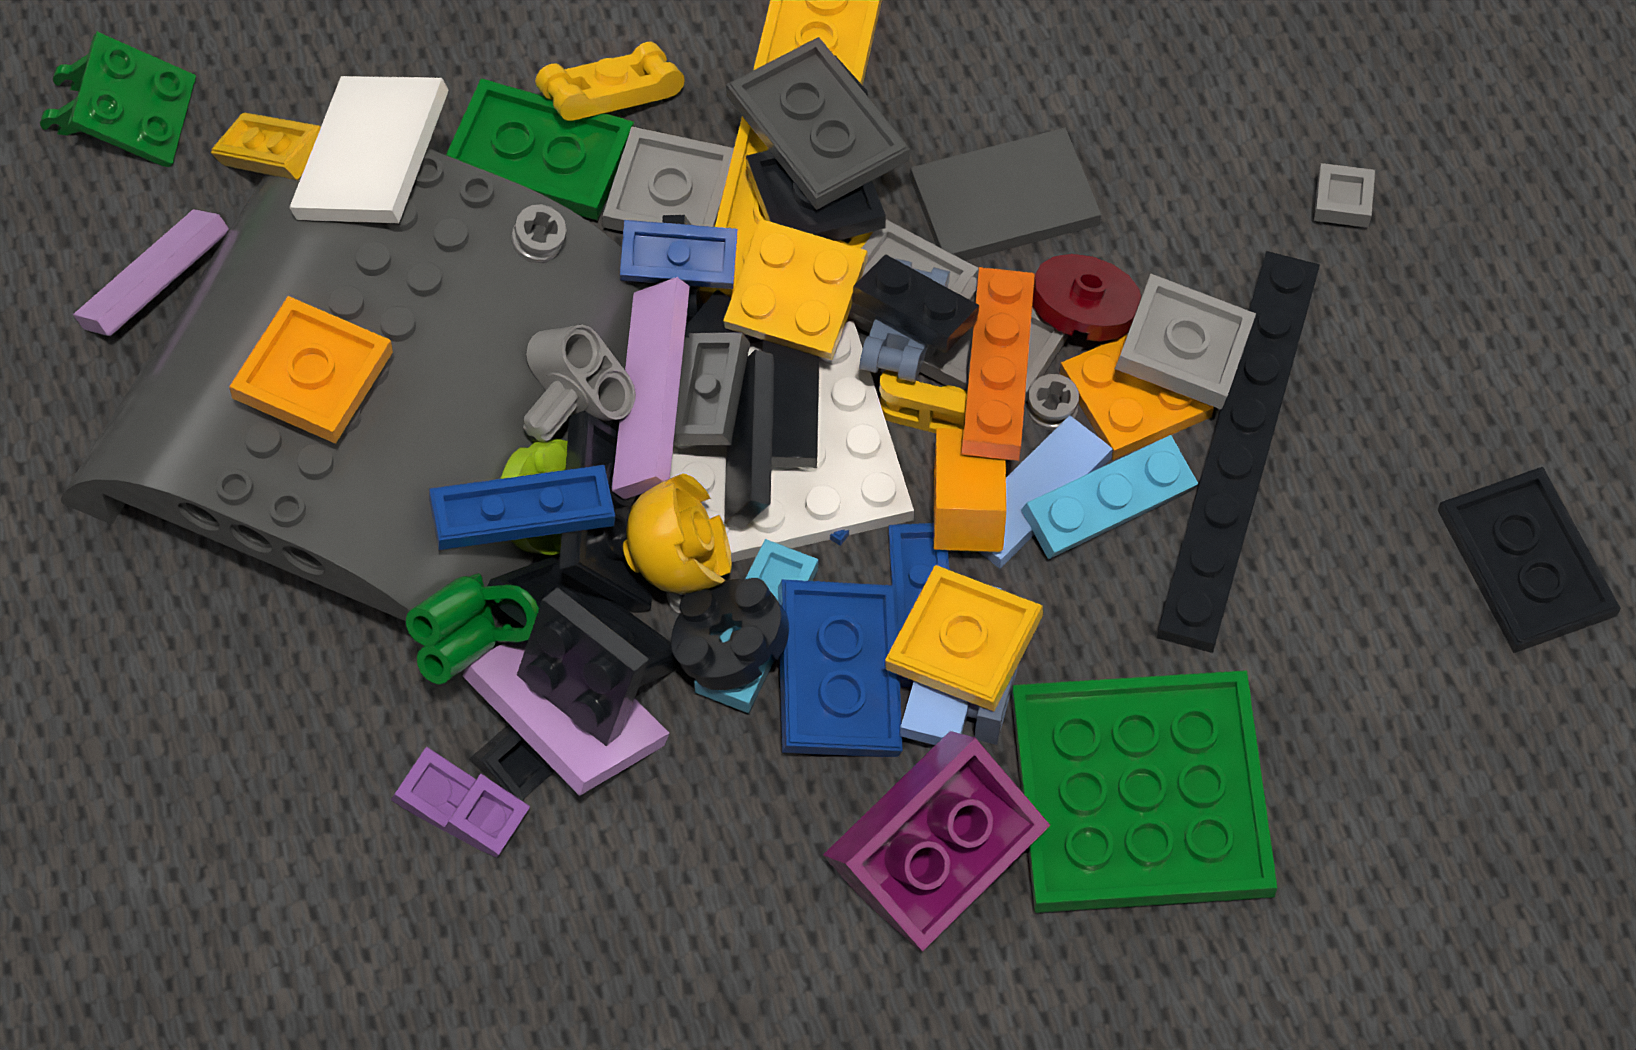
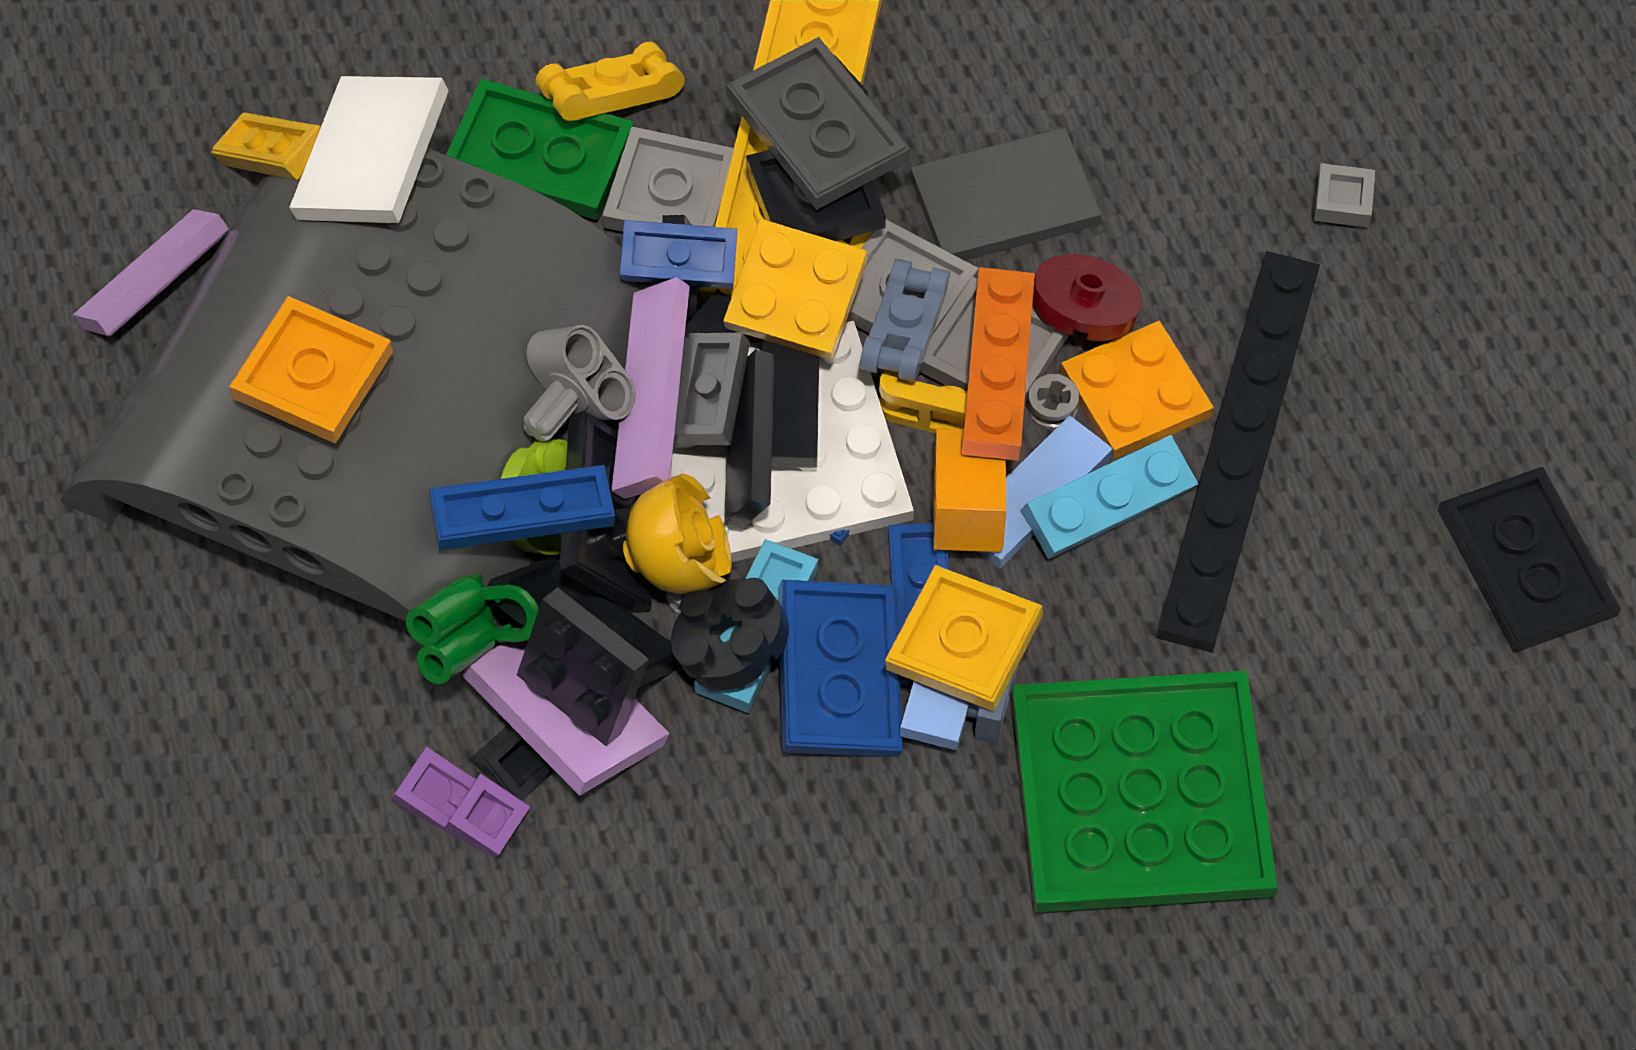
green plate [40,31,196,167] -> none
light grey bush [511,204,566,263] -> none
magenta slope [823,731,1050,952] -> none
black plate [852,254,980,353] -> none
light grey plate [1115,274,1256,409] -> none

